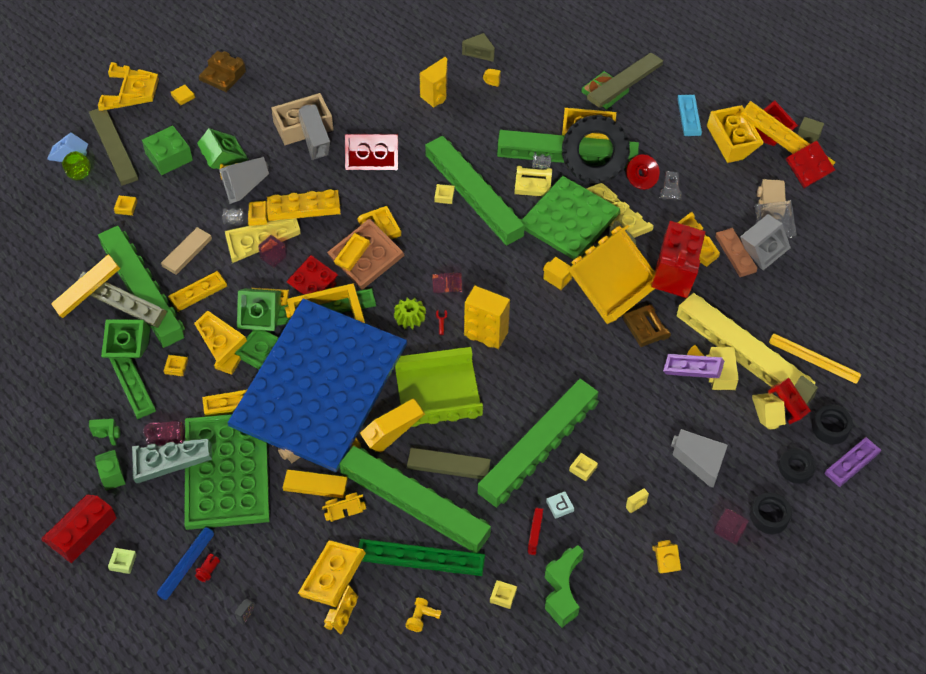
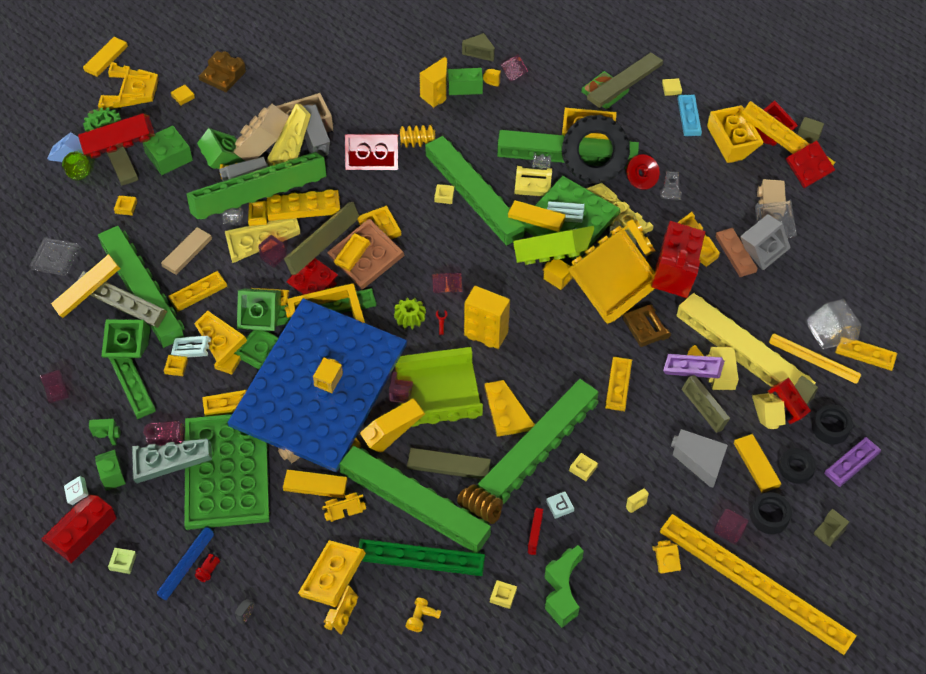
none -> clear tile [30,237,80,276]
none -> clear pink panel [40,370,69,404]
none -> light aqua tile [64,476,88,505]
none -> red brick [78,113,155,158]
none -> yellow tile [83,37,128,77]
none -> bright green gear [83,108,121,132]
none -> light aqua tile [171,336,211,357]
none -> bright green brick [187,152,327,219]
none -> tan brick [234,104,289,161]
none -> light yellow wing [266,104,311,166]
none -> olive tile [284,202,359,275]
none -> yellow brick [313,358,343,393]
none -> clear pink panel [389,372,413,403]
none -> yellow piece [400,125,435,148]
none -> bright green slope [447,68,483,95]
none -> pearl gold piece [457,484,503,524]
none -> yellow wing [484,380,535,437]
none -> clear pink panel [501,54,528,81]
none -> yellow tile [508,200,566,232]
none -> lime slope [513,226,594,265]
none -> light aqua tile [547,202,585,223]
none -> yellow tile [605,357,632,411]
none -> yellow plate [626,219,656,256]
none -> yellow plate [660,514,857,655]
none -> light yellow tile [662,78,682,96]
none -> olive plate [682,375,730,433]
none -> yellow tile [734,434,781,493]
none -> clear slope [806,299,861,349]
none -> olive panel [814,509,849,547]
none -> yellow tile [835,335,897,371]

